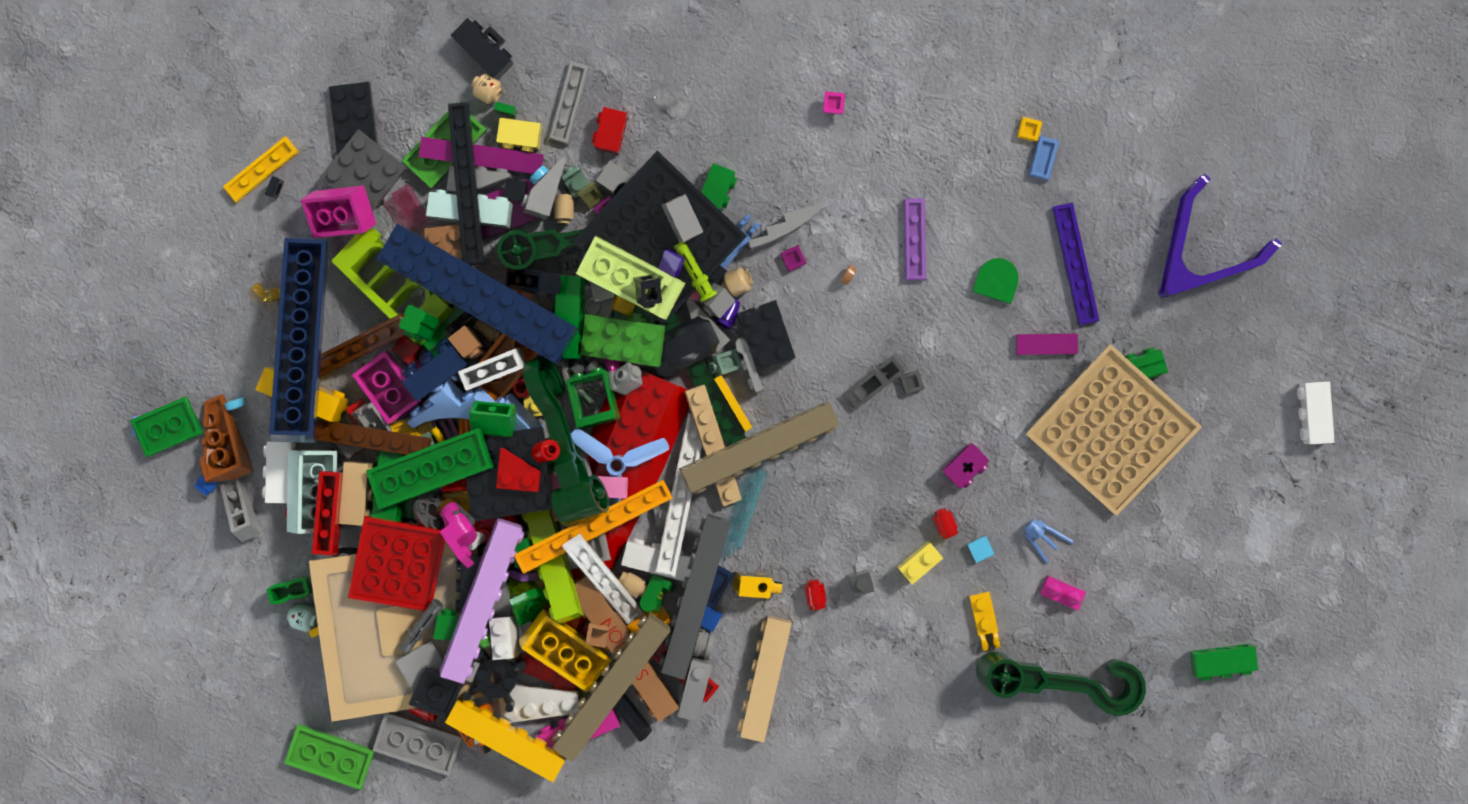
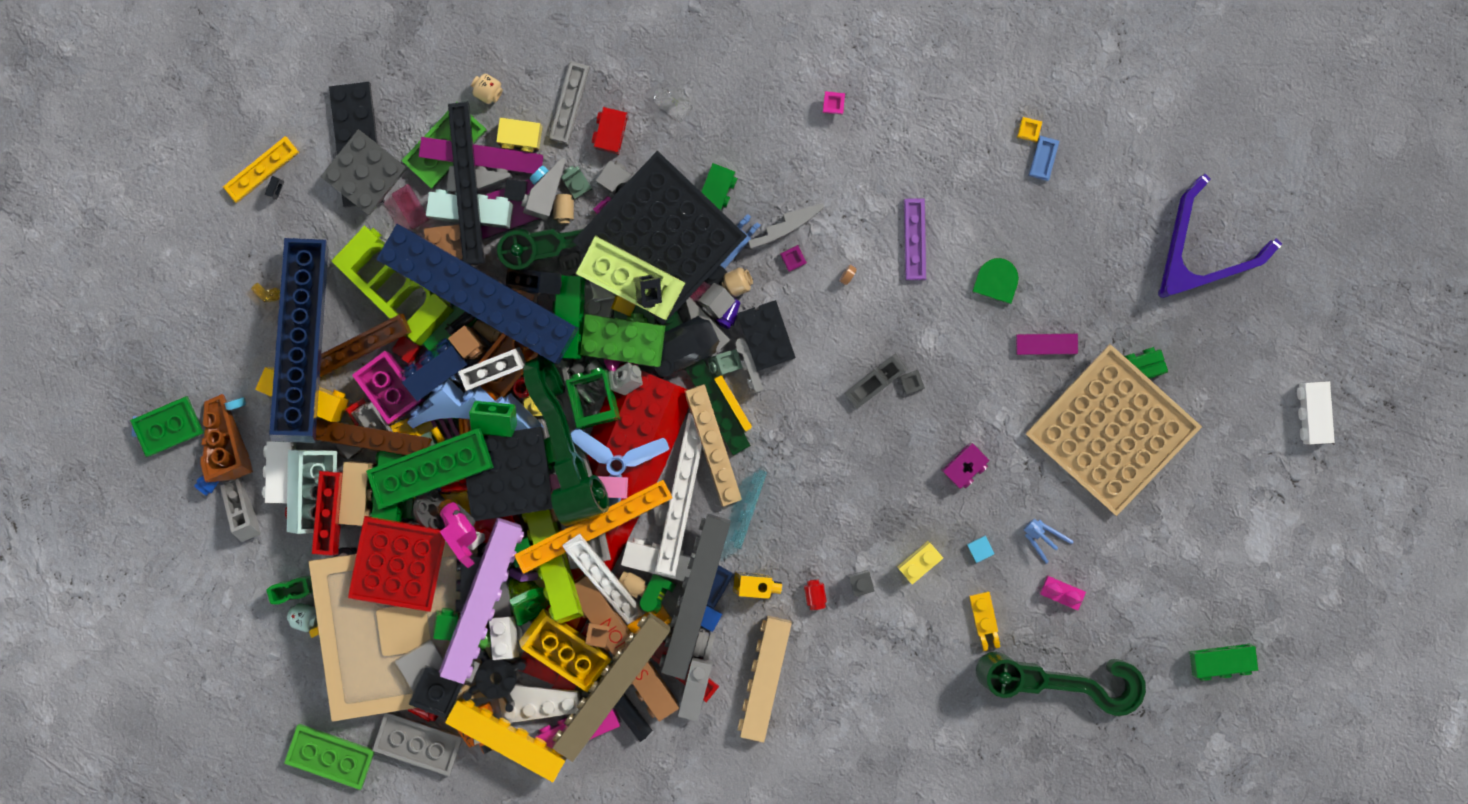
dark pink brick [301,185,376,238] -> none
green brick [399,305,439,342] -> none
dark grey pin [399,598,444,654] -> none
black piece [451,18,513,80] -> none
green tile [494,102,518,118] -> none
red wing [496,448,541,492] -> none
red brick [532,439,560,463] -> none
olive tile [577,181,605,210] -> none
dark purple tile [658,249,685,278] -> none
light grey hinge [661,194,703,242] -> none
lime pin [674,242,717,302] -> none
dark tan brick [679,402,839,494] -> none
red brick [932,508,958,539] -> none
dark purple tile [1052,202,1100,326] -> none

